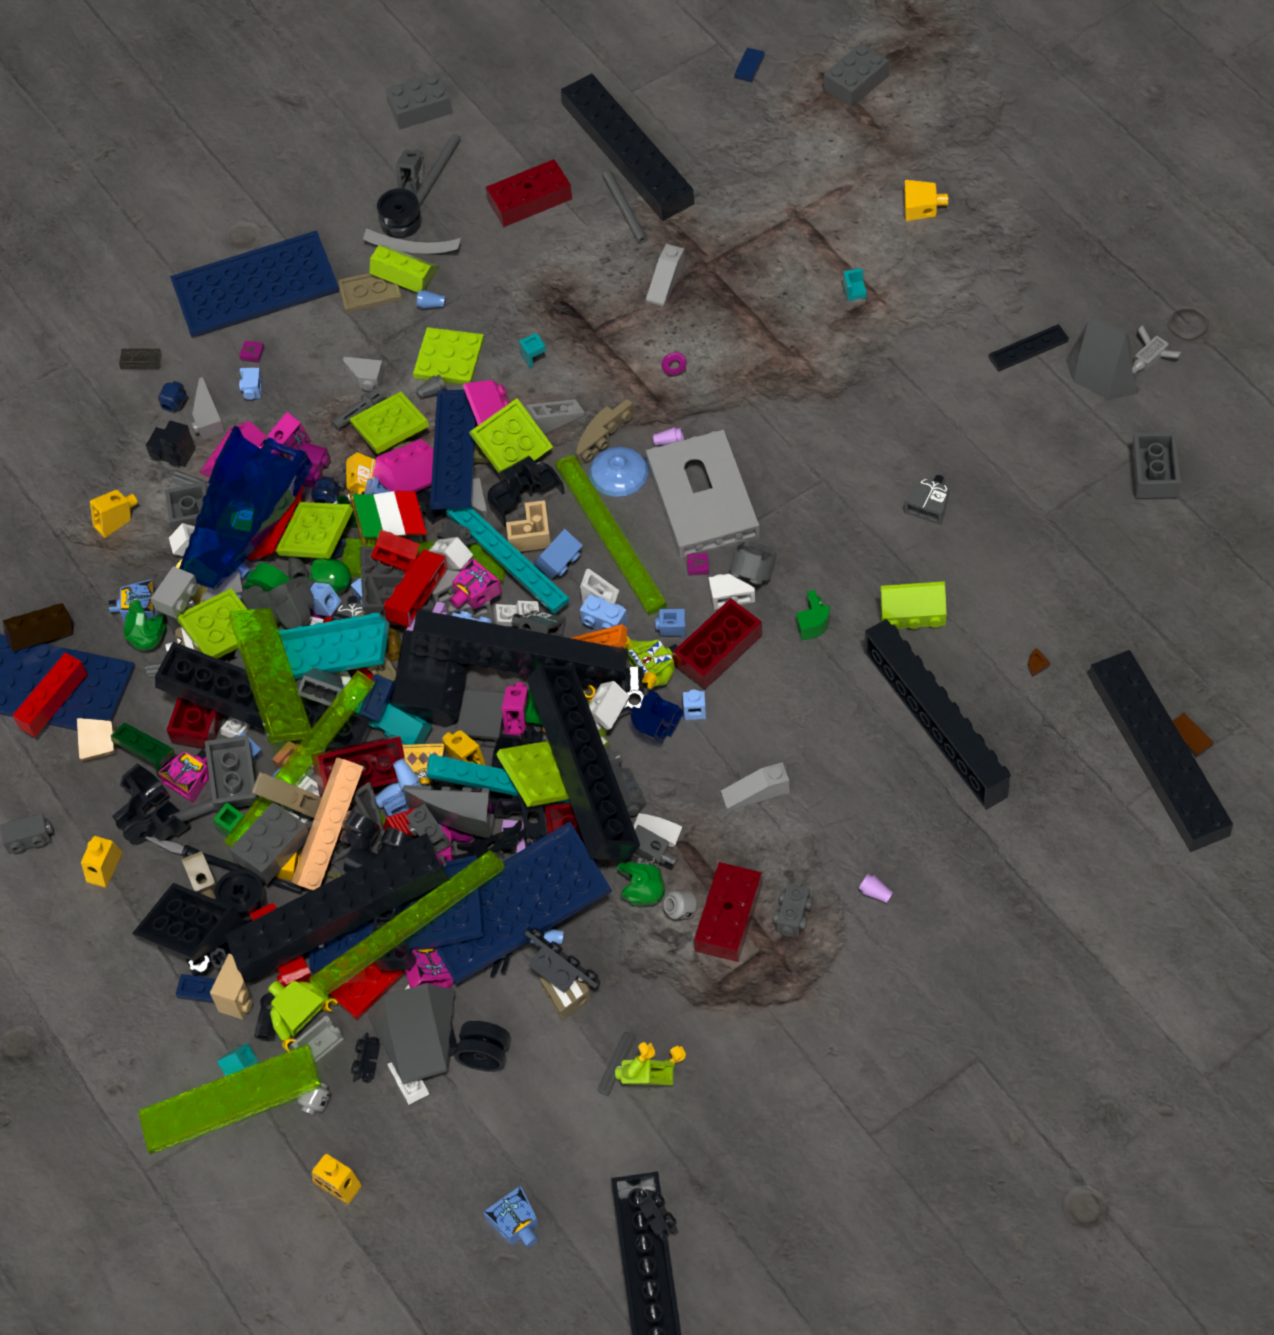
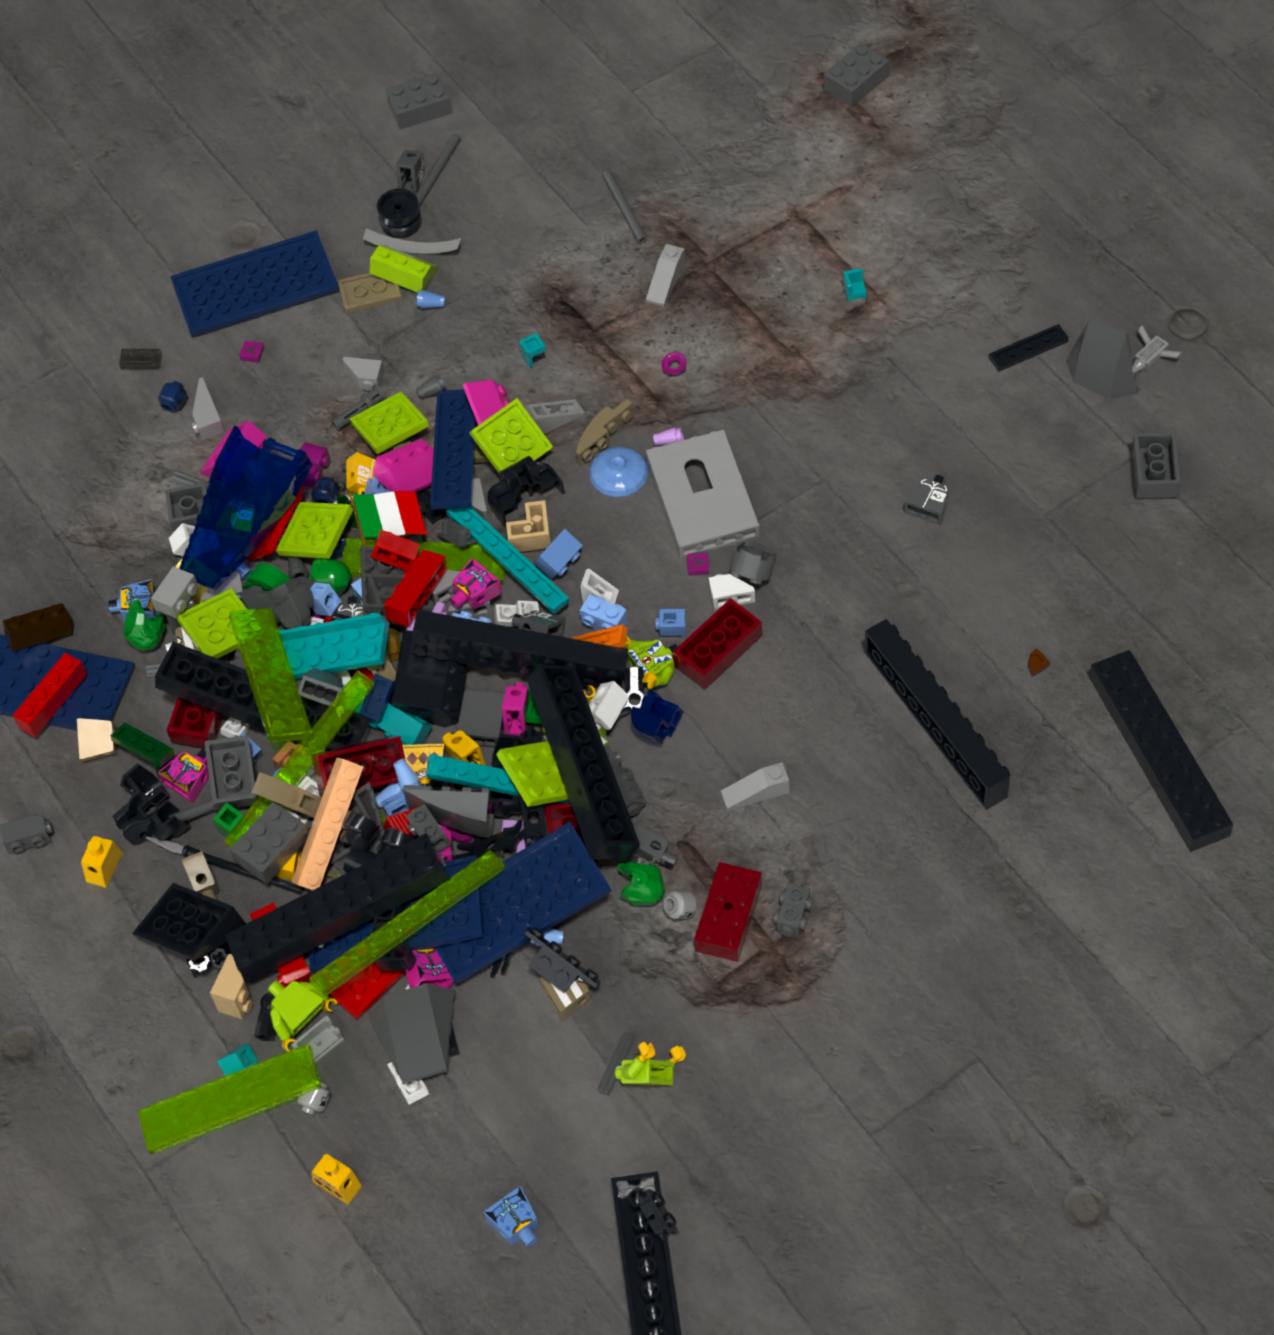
yellow torso [90,490,138,538] -> none
black brick [146,420,196,467] -> none
dark blue plate [176,974,216,1003] -> none
black wheel [215,869,268,923] -> none
light blue brick [239,368,263,400] -> none
dark pink torso [264,412,311,462] -> none
black hinge [351,1032,380,1083] -> none
lime plate [413,327,484,385] -> none
white slope [428,537,473,570] -> none
black wheel [454,1021,511,1072] -> none
dark red brick [486,159,572,228] -> none
clear neon green plate [555,454,667,616] -> none
black brick [561,73,695,221] -> none
white slope [633,813,682,848] -> none
light blue brick [683,689,706,720] -> none
dark blue tile [734,47,765,82] -> none
green brick [796,590,830,641] -> none
lavender cone [859,874,893,903] -> none
lime slope [880,581,947,629] -> none
yellow torso [905,180,948,221] -> none
reddish brown tile [1173,713,1213,758] -> none

